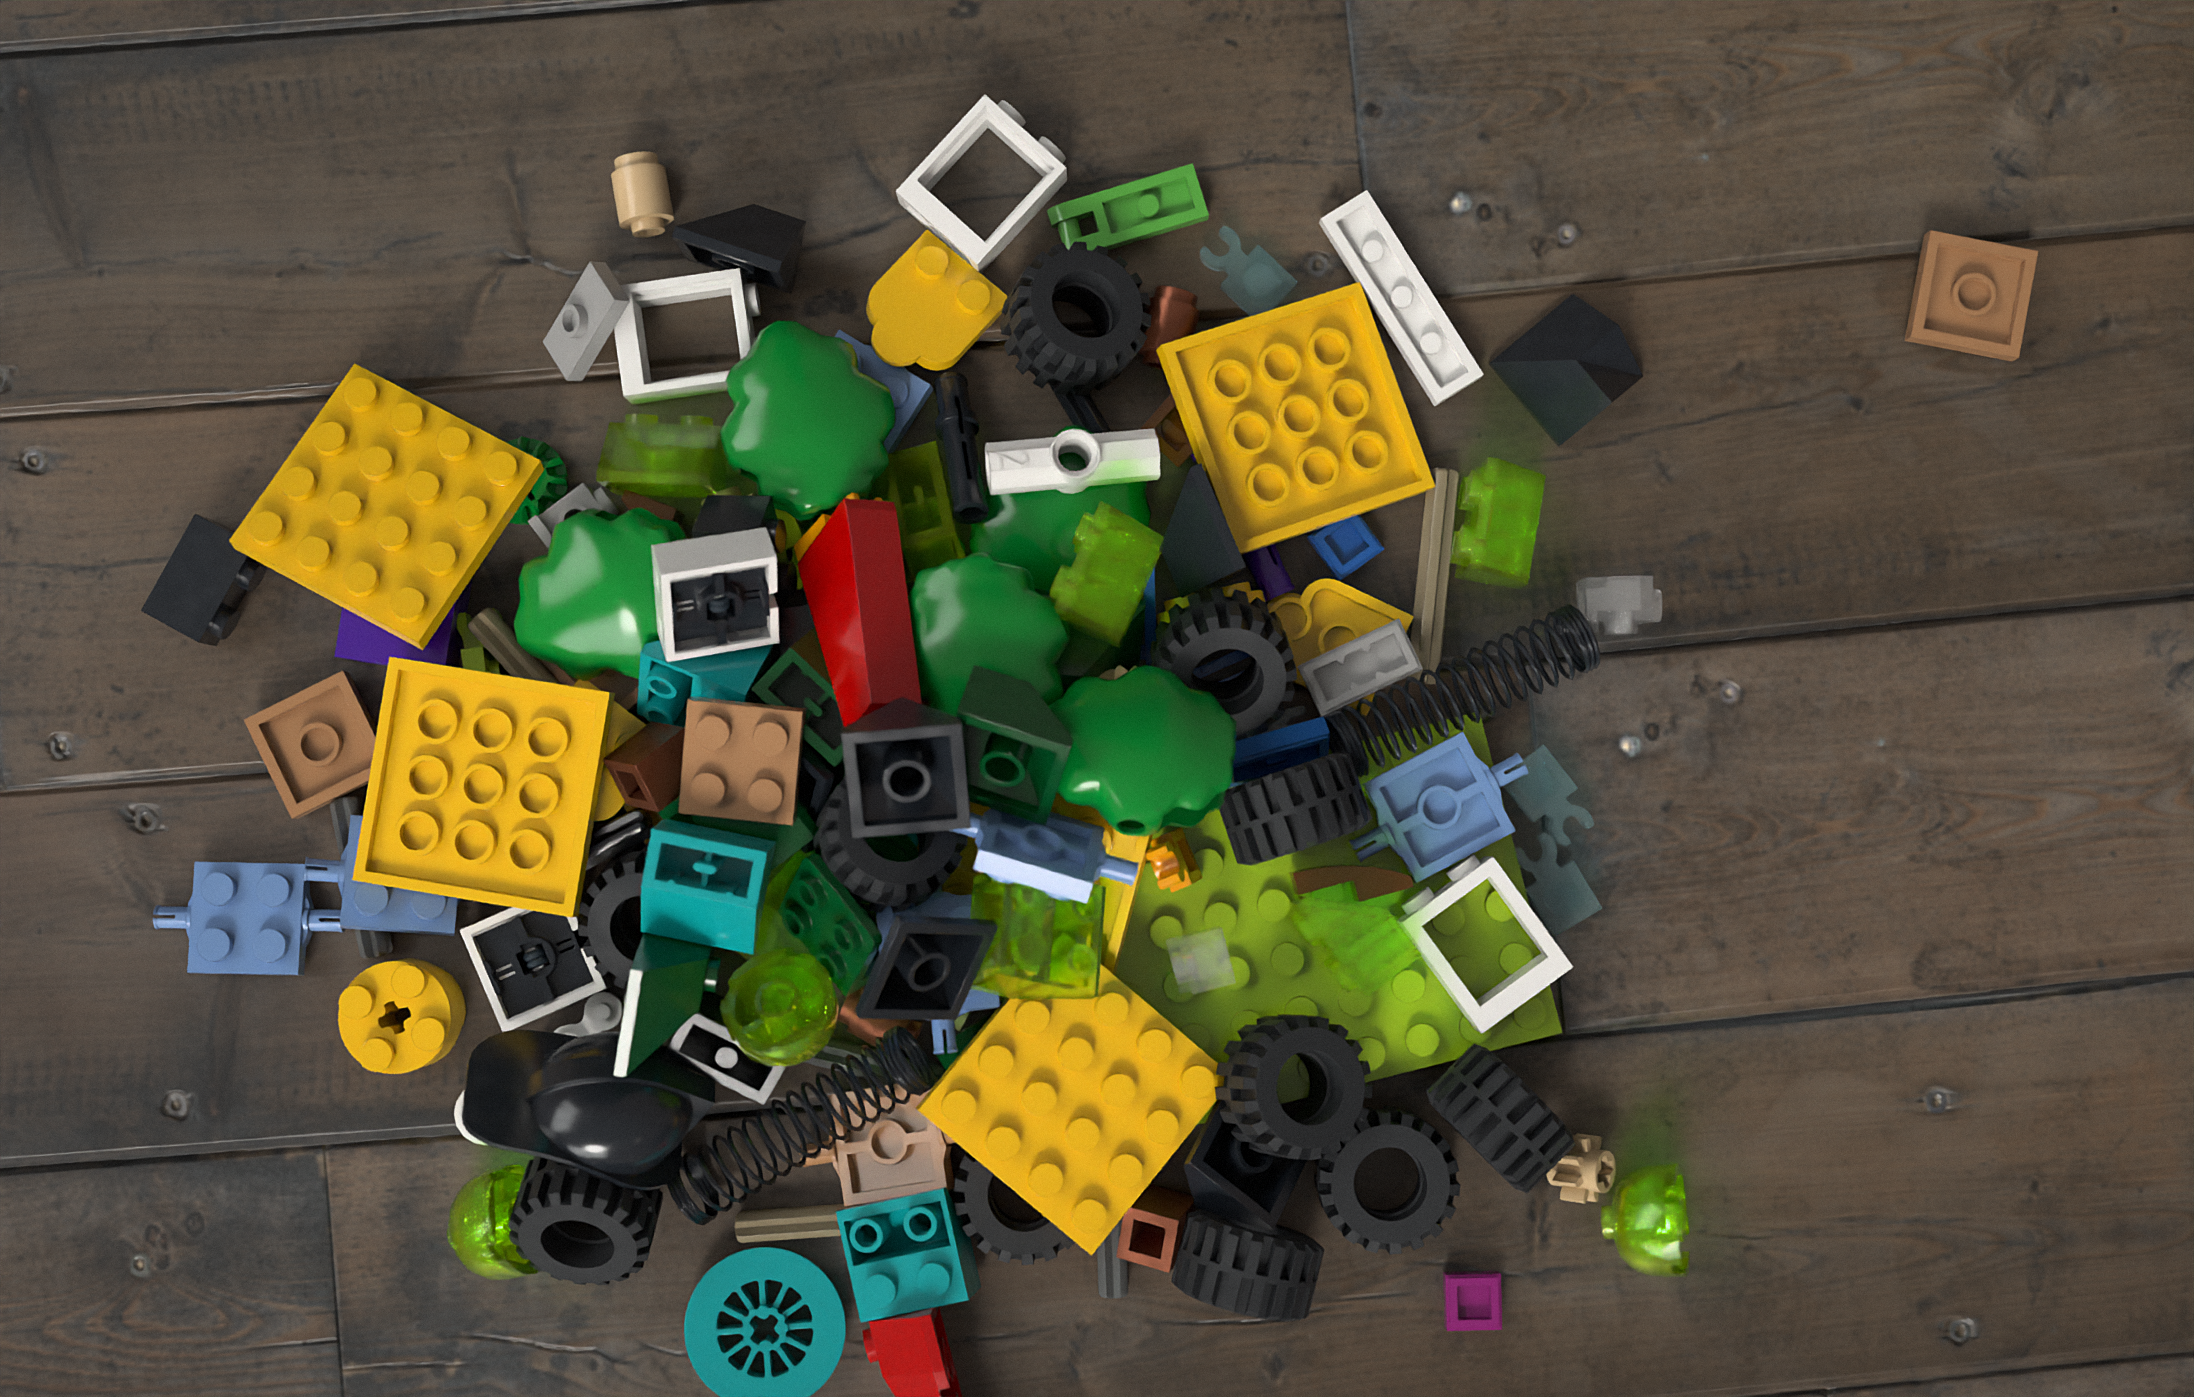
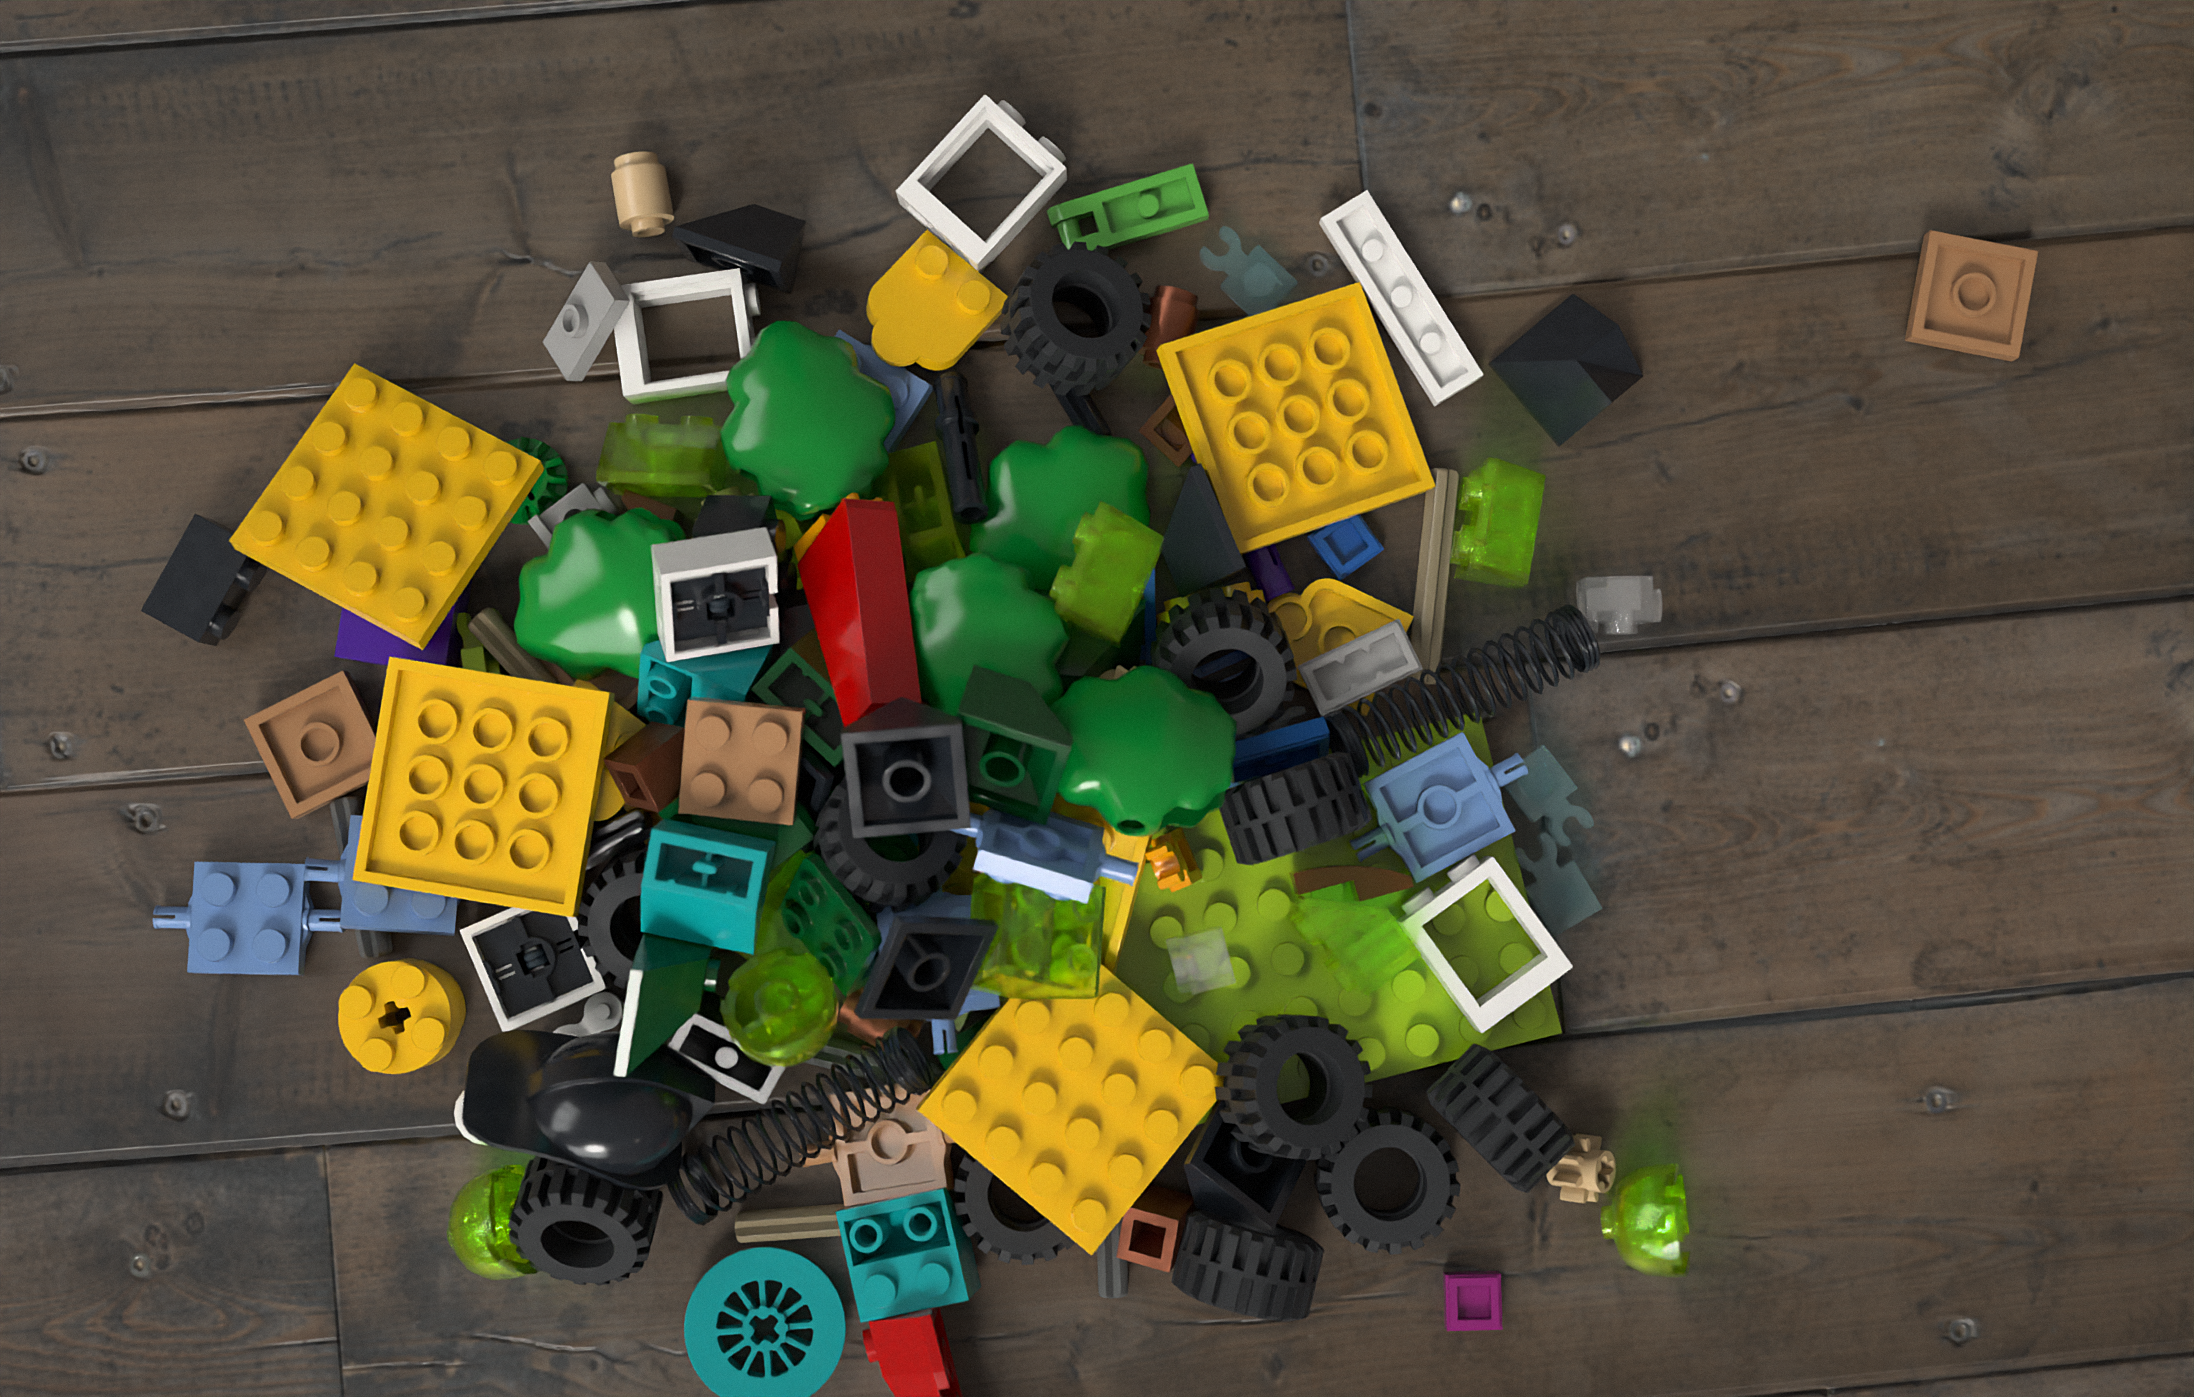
white piece [985,428,1160,495] -> none

